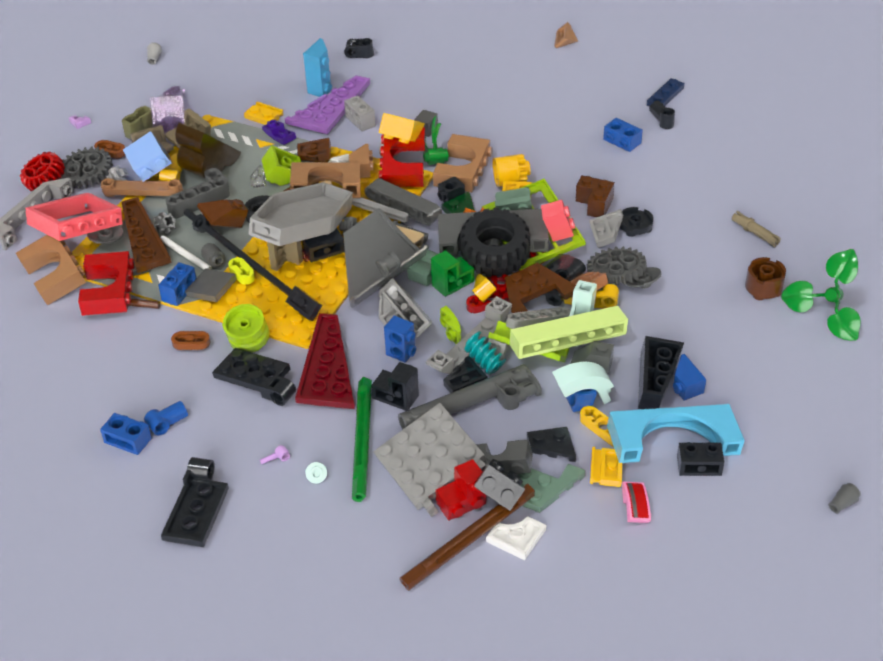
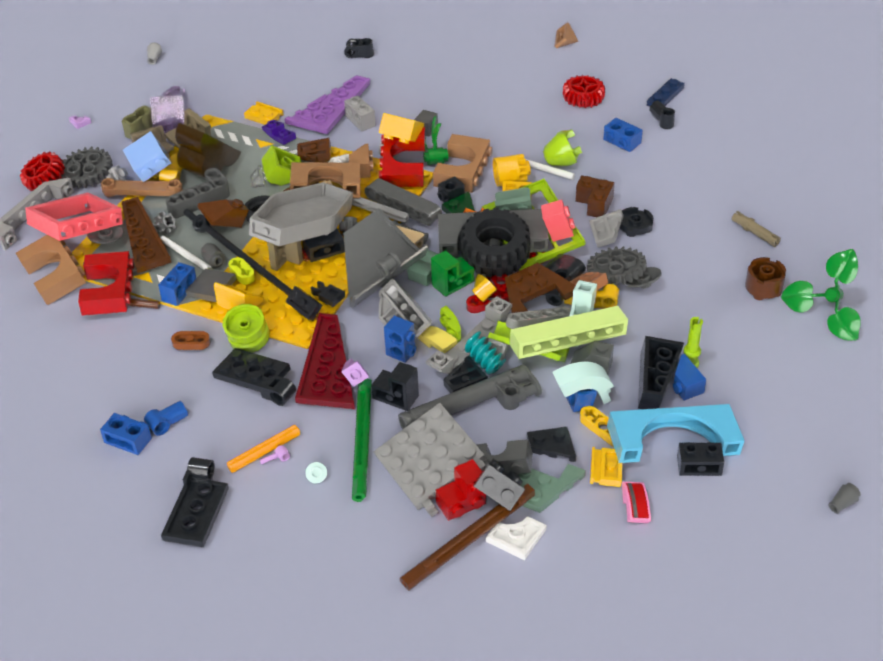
dark orange plate [94,140,125,159] -> none
dark azure slope [303,38,332,97] -> none
none -> yellow slope [214,282,264,310]
none -> light orange axle [227,425,300,473]
none -> black plate [311,281,345,307]
none -> lavender bracket [341,358,369,387]
none -> light yellow slope [418,326,457,353]
none -> white bar [526,159,575,180]
none -> lime piece [543,129,582,166]
none -> red gear [563,75,605,108]
none -> lime pin [683,317,703,368]

